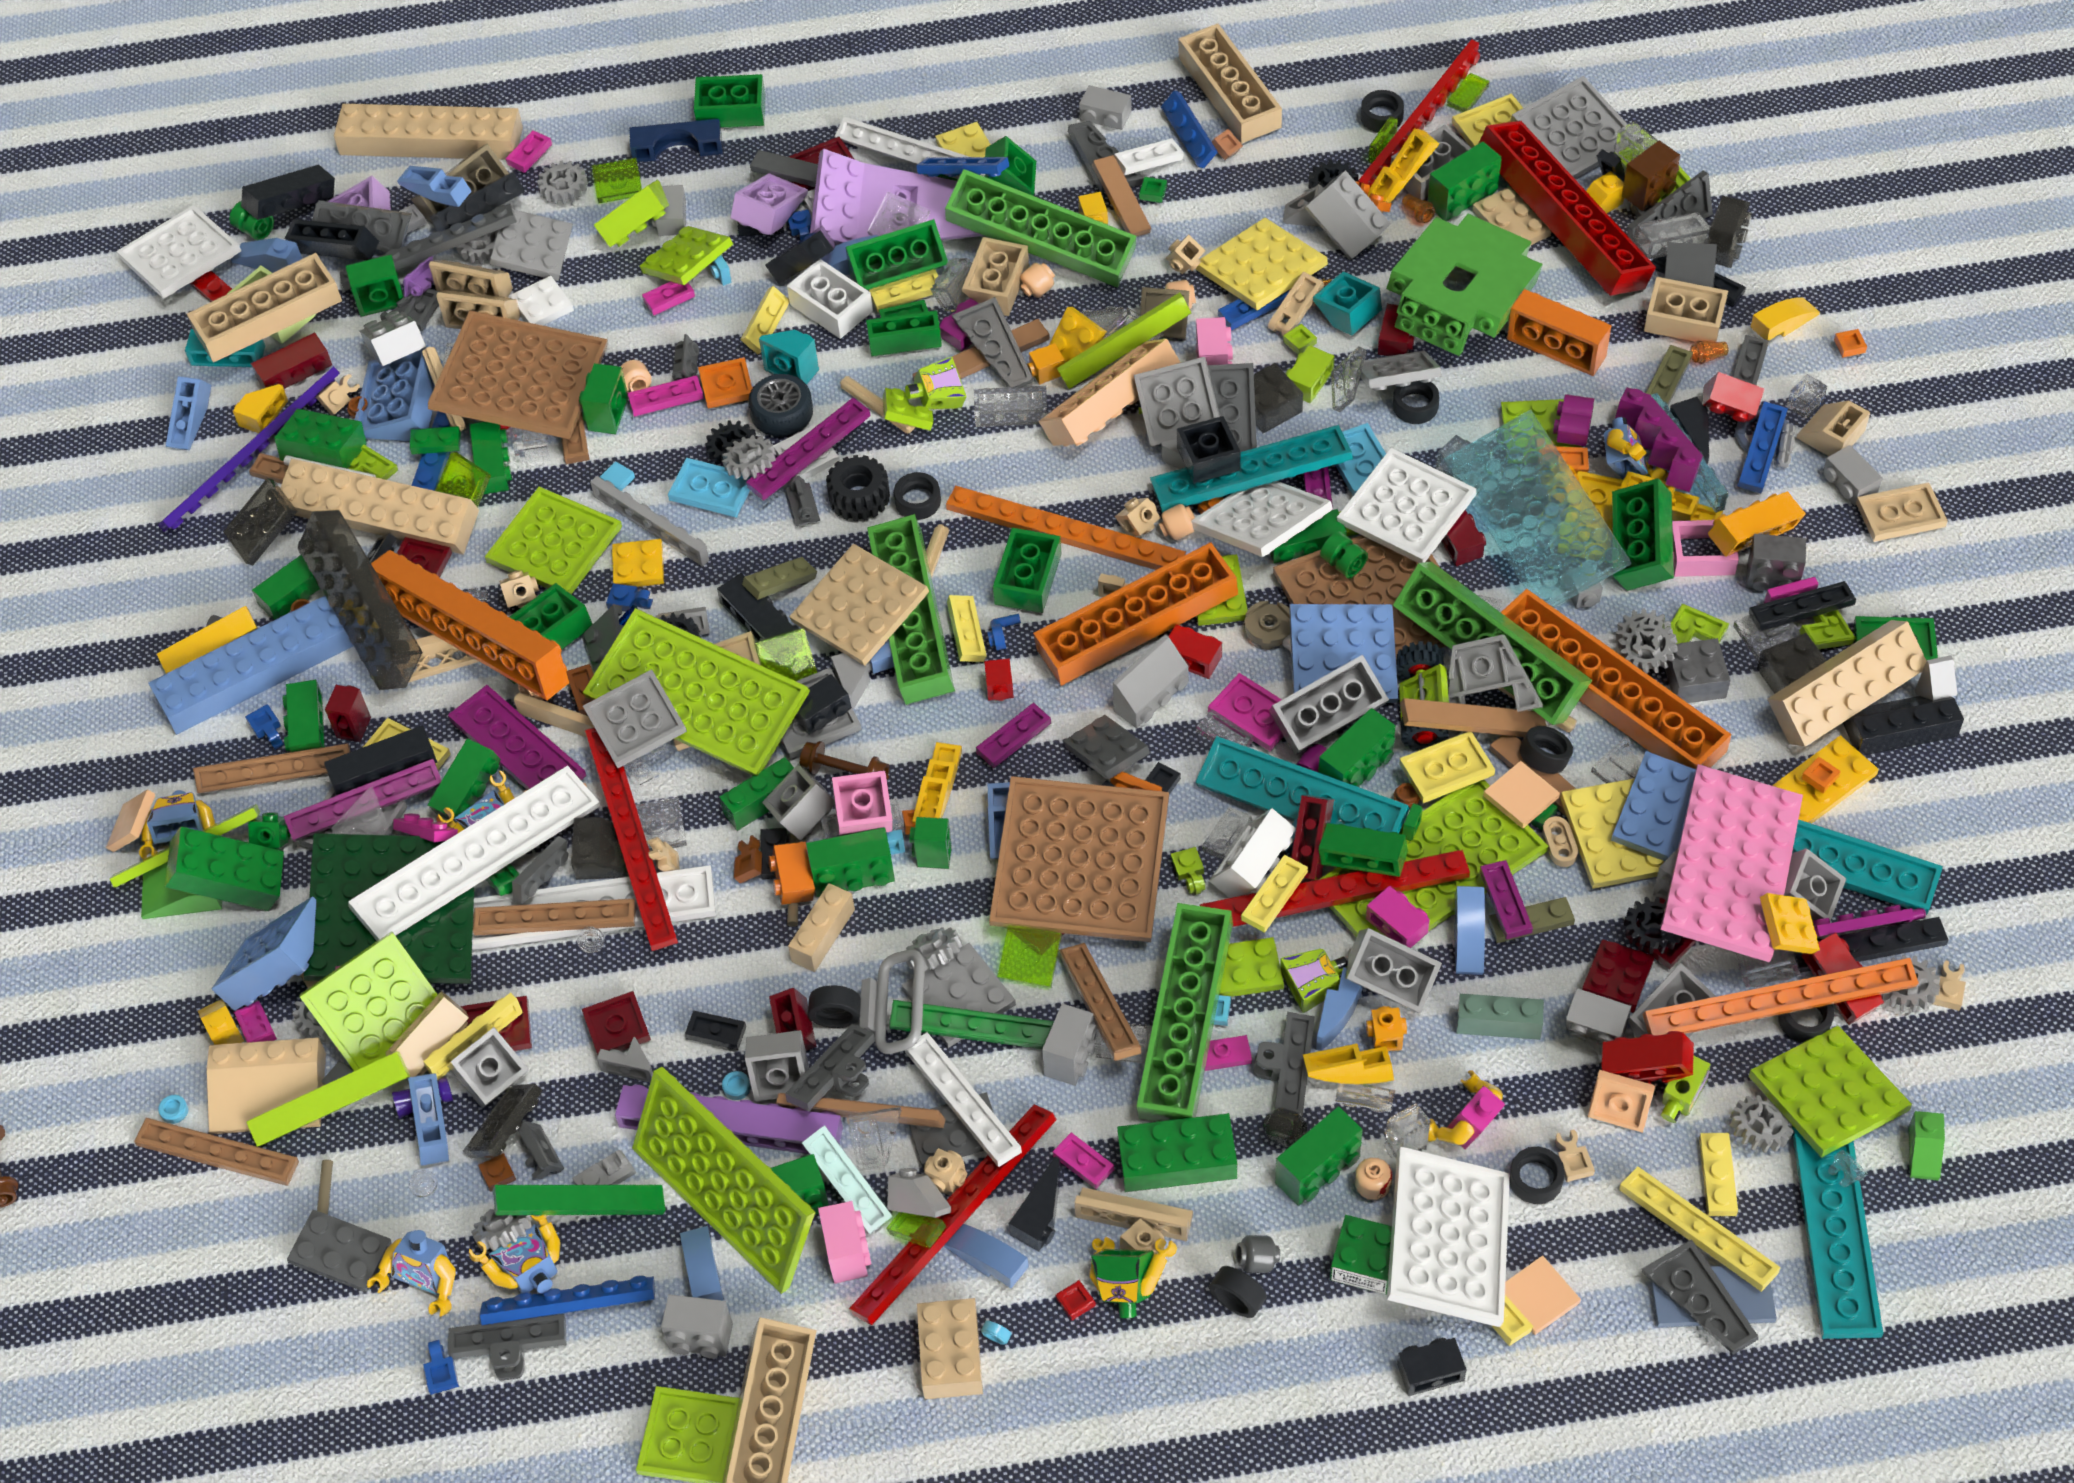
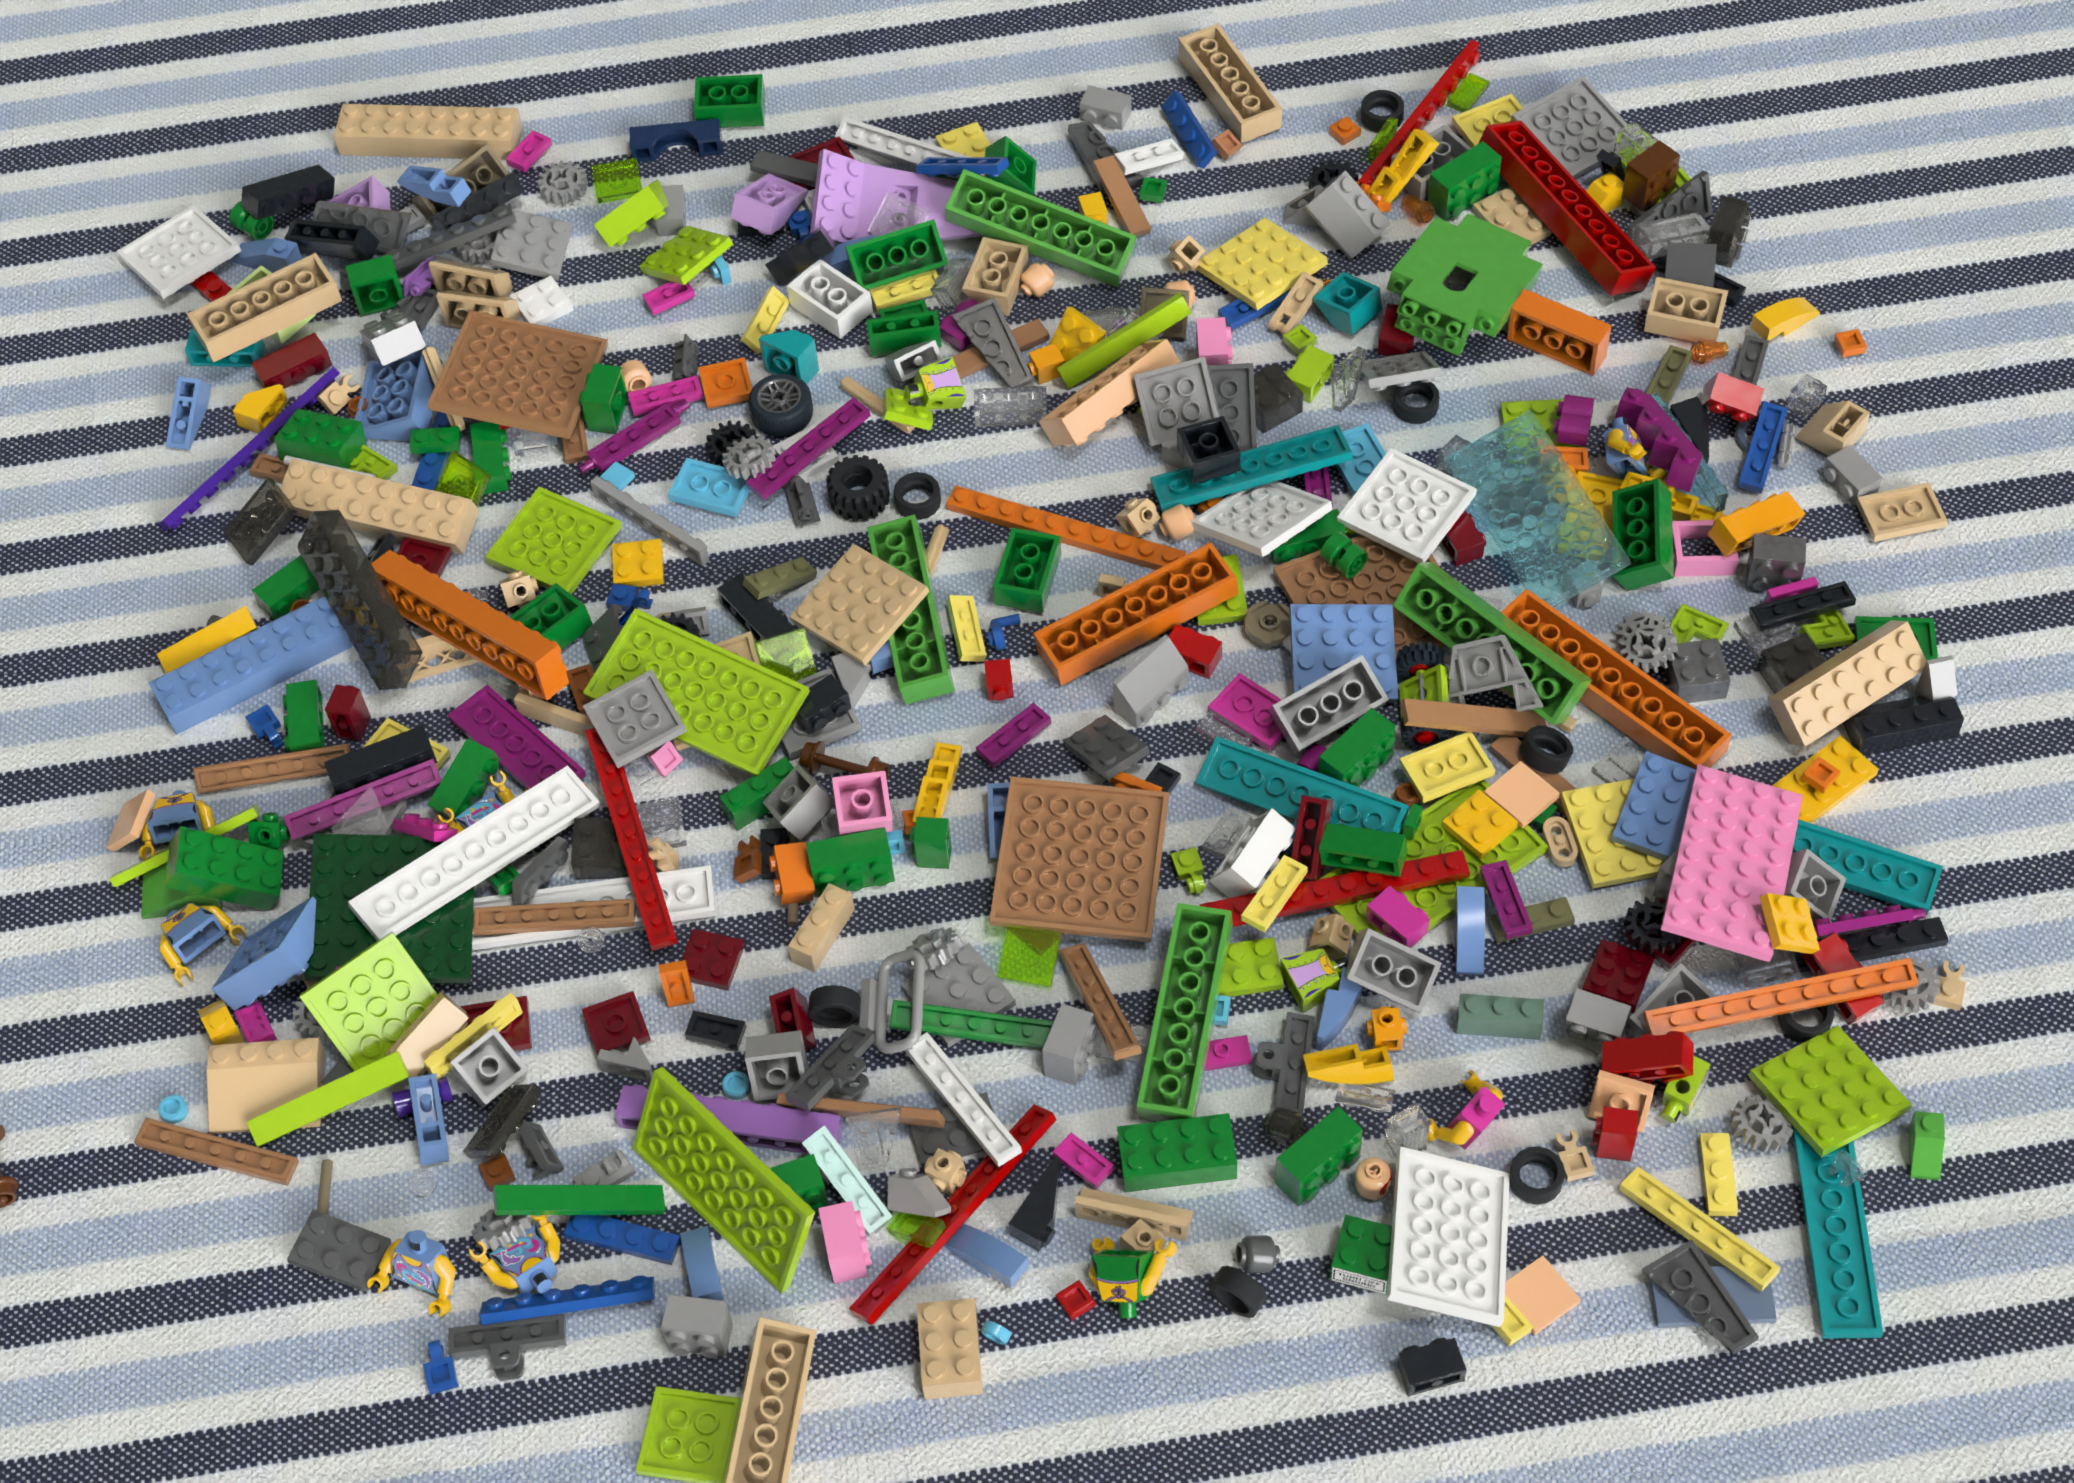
none -> torso [159,903,247,986]
none -> blue plate [564,1215,681,1266]
none -> magenta plate [577,399,690,474]
none -> bright pink plate [646,741,683,776]
none -> orange plate [659,960,695,1007]
none -> dark red plate [681,929,745,991]
none -> light grey slope [884,339,943,382]
none -> tan brick [1310,913,1354,959]
none -> orange plate [1329,116,1361,146]
none -> yellow plate [1442,790,1518,859]
none -> red brick [1592,1106,1639,1162]

